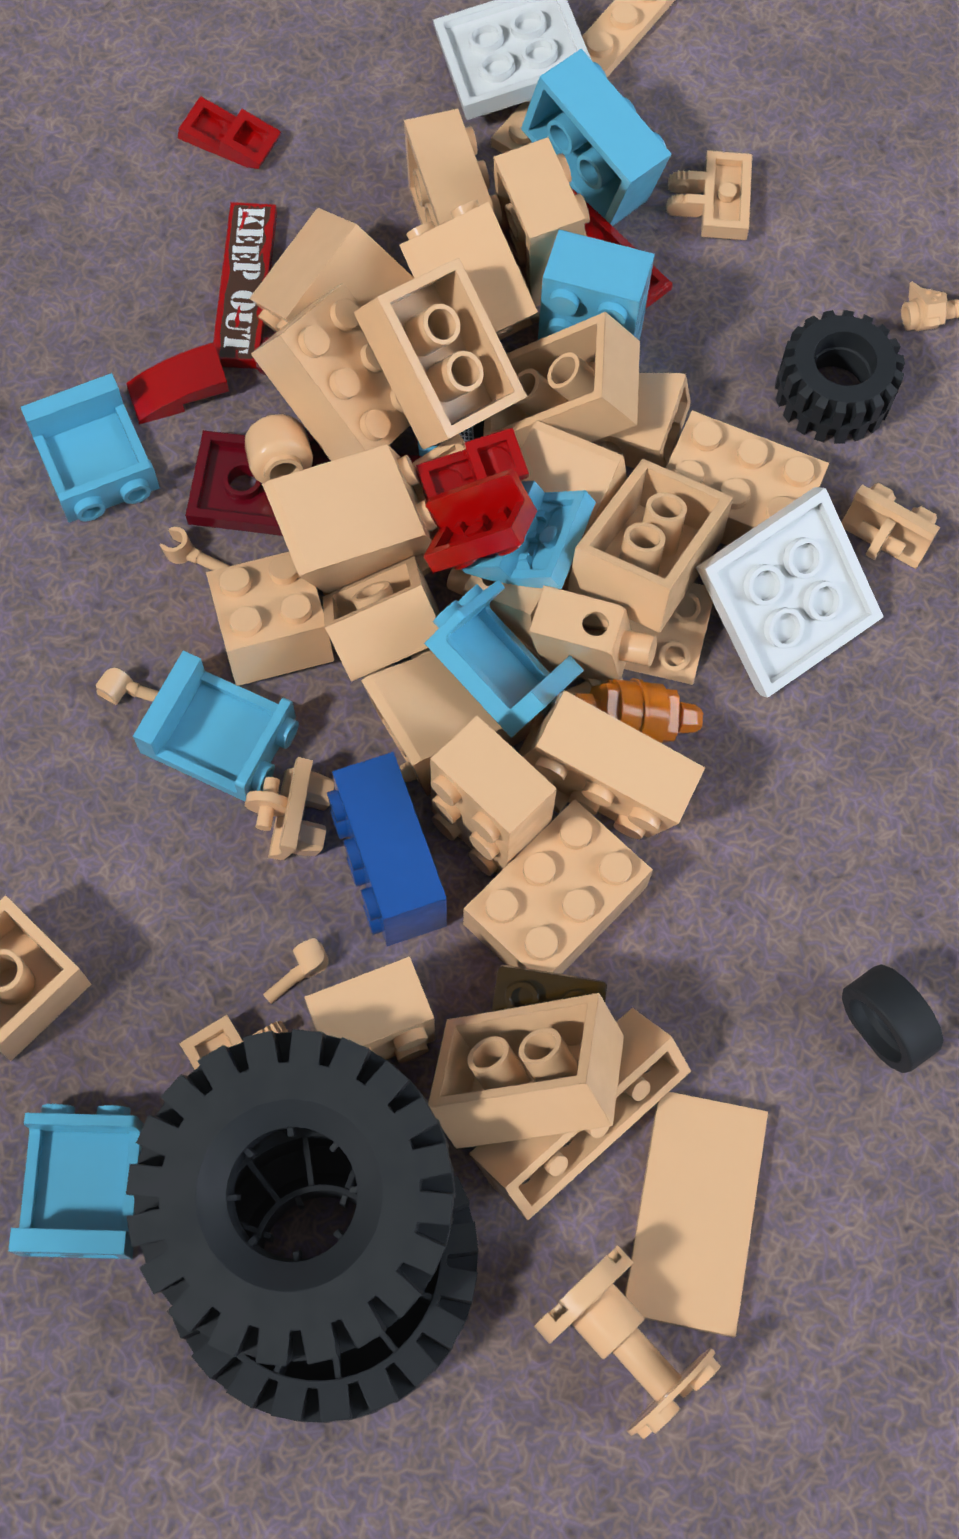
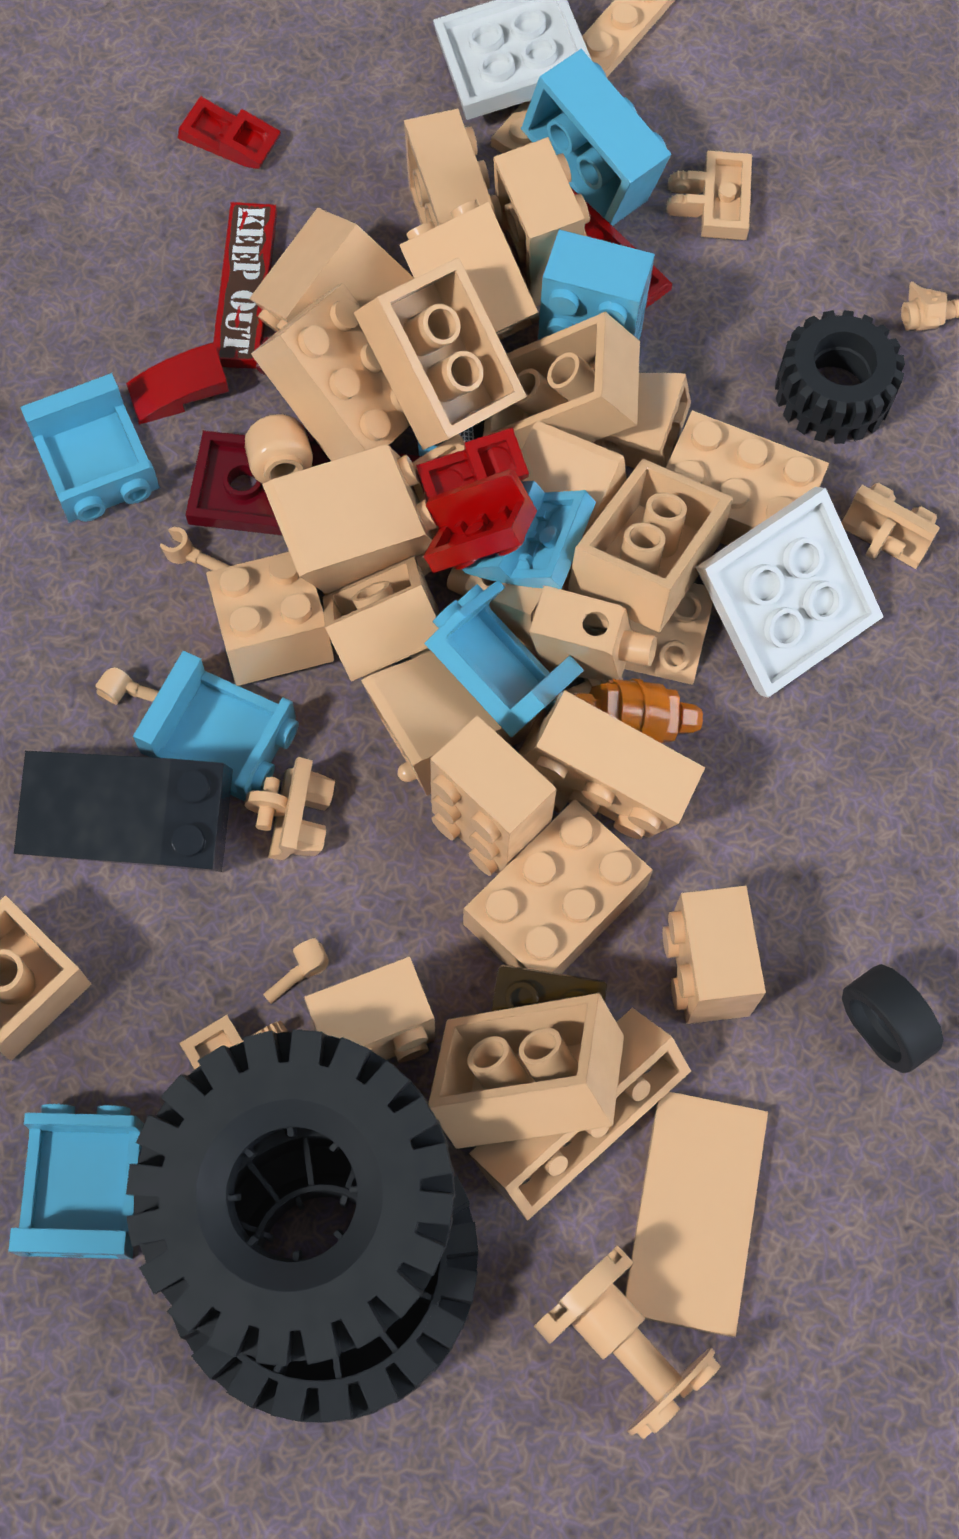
blue brick [327,751,447,946] -> none
none -> black slope [14,751,233,872]
none -> light nougat brick [663,886,766,1024]

